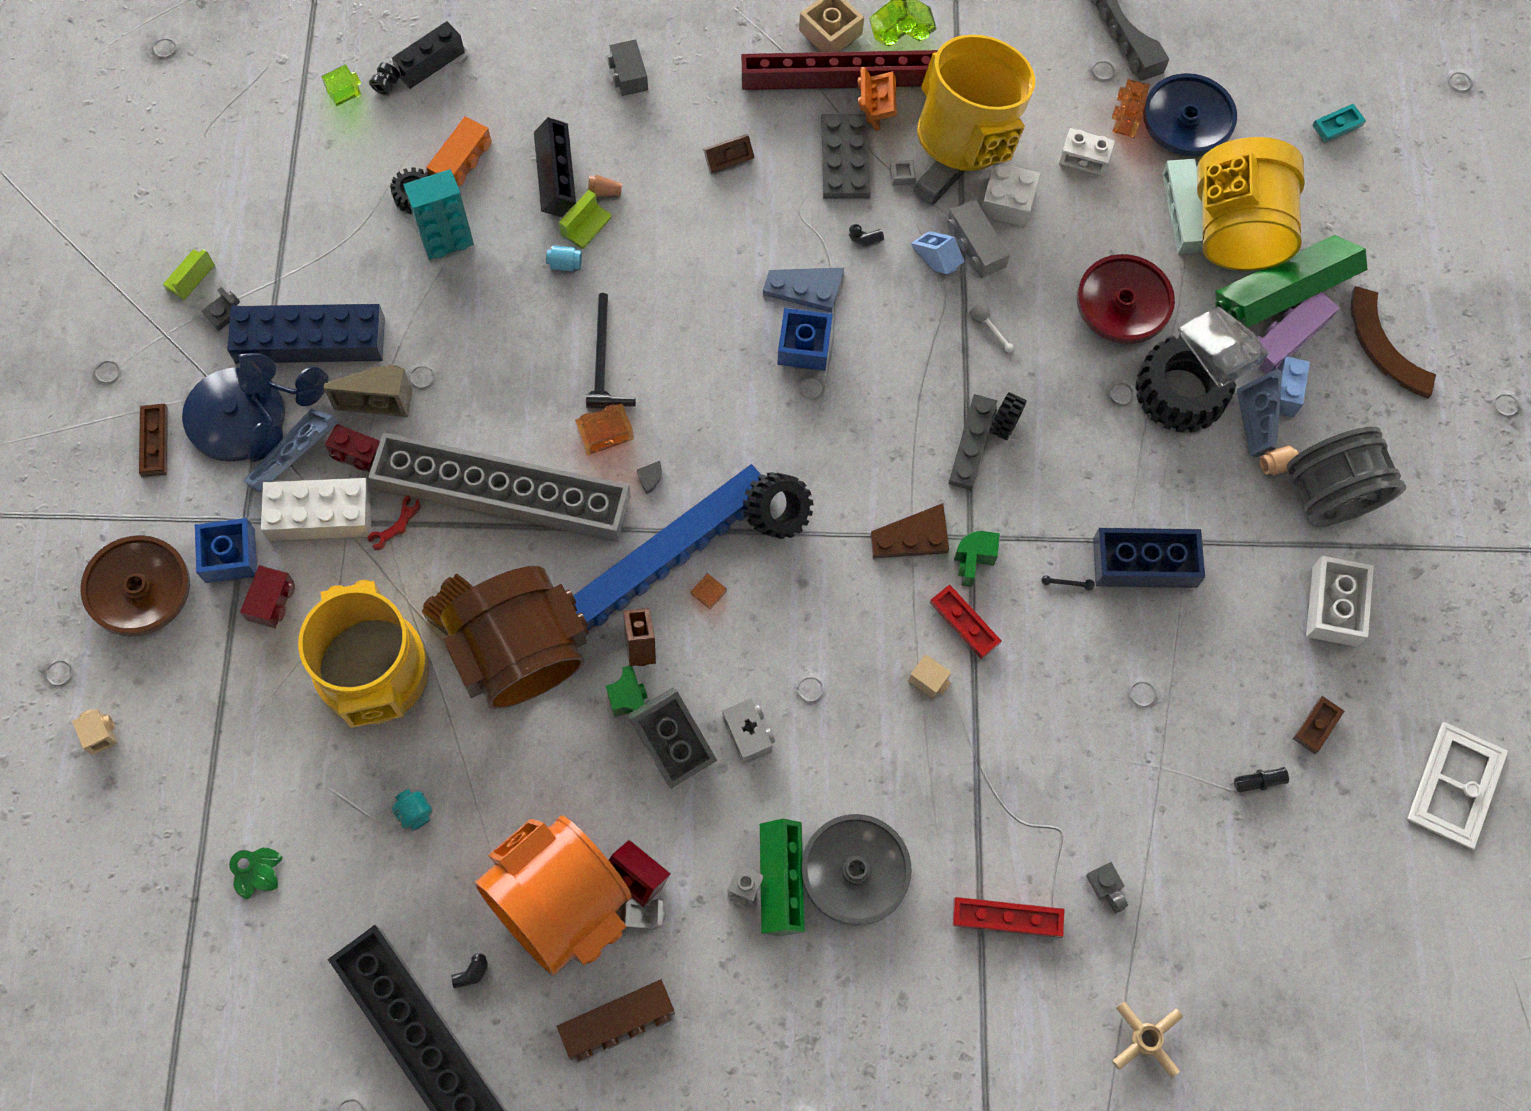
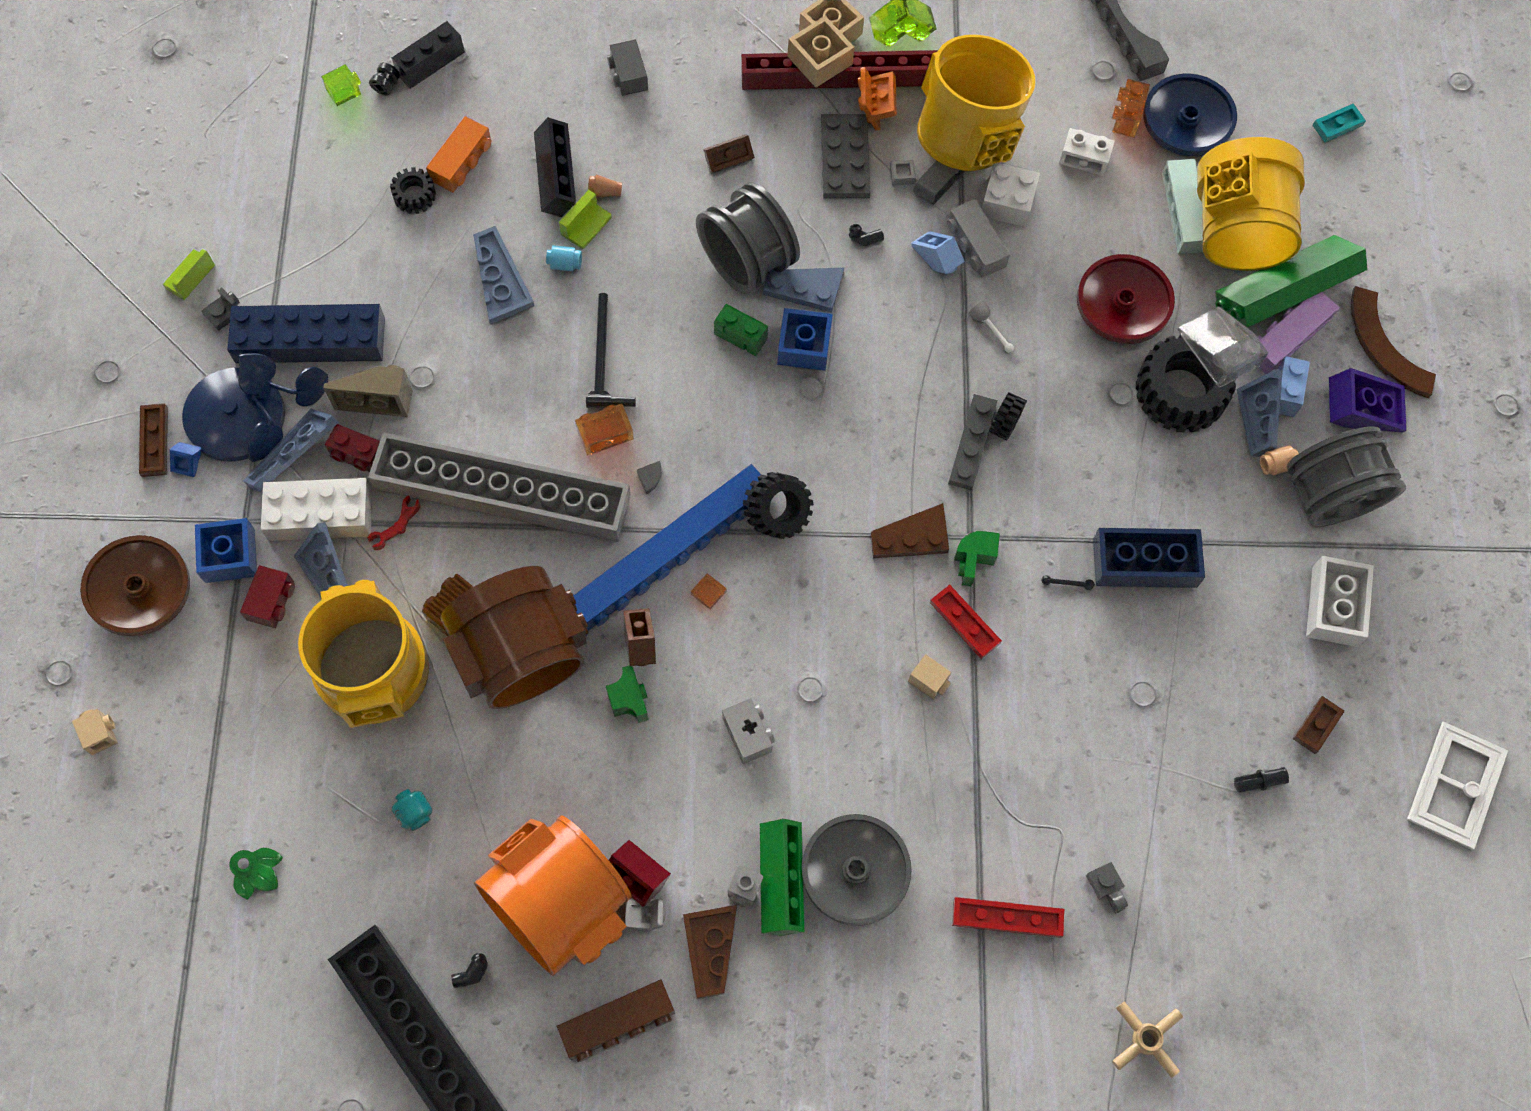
teal brick [403,169,474,260] -> none
dark grey brick [627,688,717,789] -> none
none -> blue slope [170,442,201,477]
none -> sand blue wing [294,522,348,597]
none -> sand blue wing [473,226,534,325]
none -> reddish brown wing [683,905,737,999]
none -> dark grey wheel [696,182,800,294]
none -> green brick [714,304,768,356]
none -> tan brick [788,16,854,87]
none -> dark purple slope [1329,368,1407,433]

